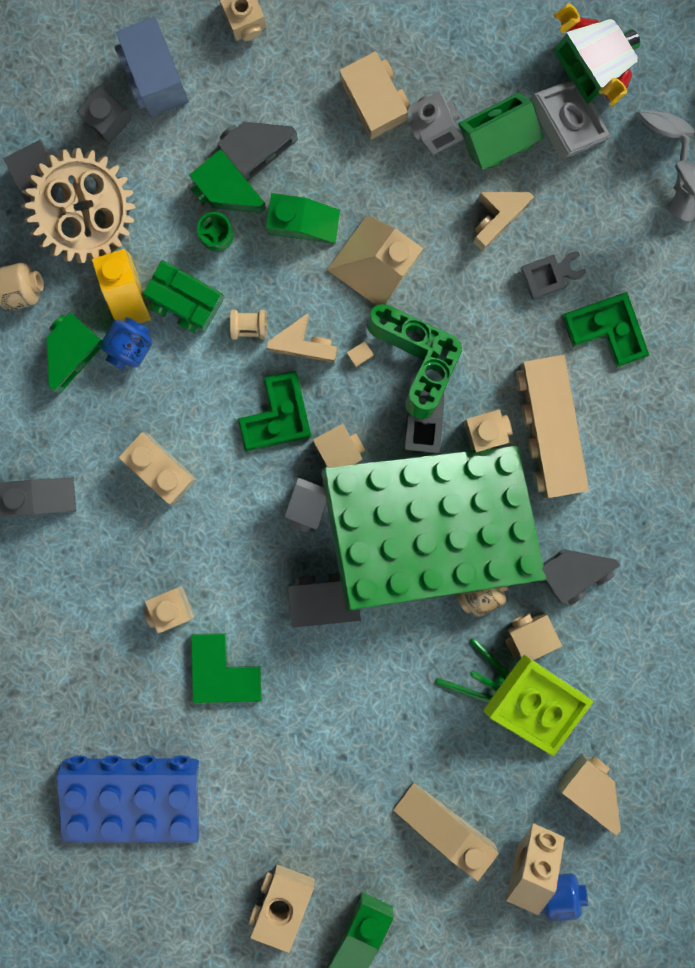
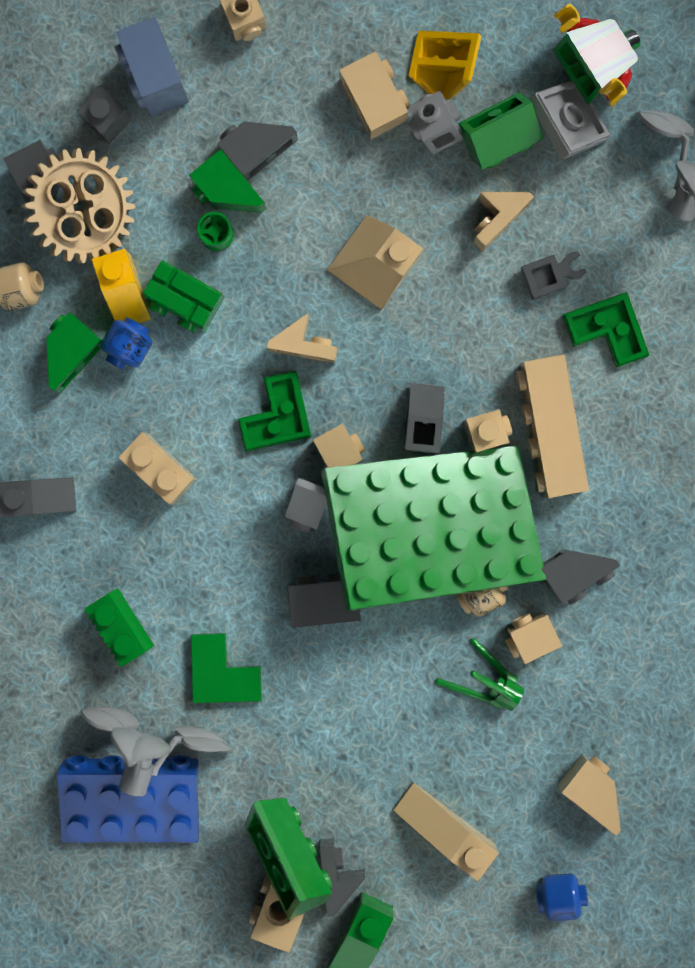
tan brick [143,585,195,633] -> none
tan bush [230,309,267,340] -> none
green slope [266,193,340,244] -> none
tan piece [347,341,374,367] -> none
green beam [366,304,462,419] -> none
lime plate [483,654,594,757] -> none
tan brick [506,823,565,915] -> none
none -> light grey plant [80,706,233,796]
none -> green brick [84,588,155,667]
none -> green slope [244,798,332,920]
none -> dark grey slope [320,838,365,917]
none -> yellow slope [408,30,482,100]

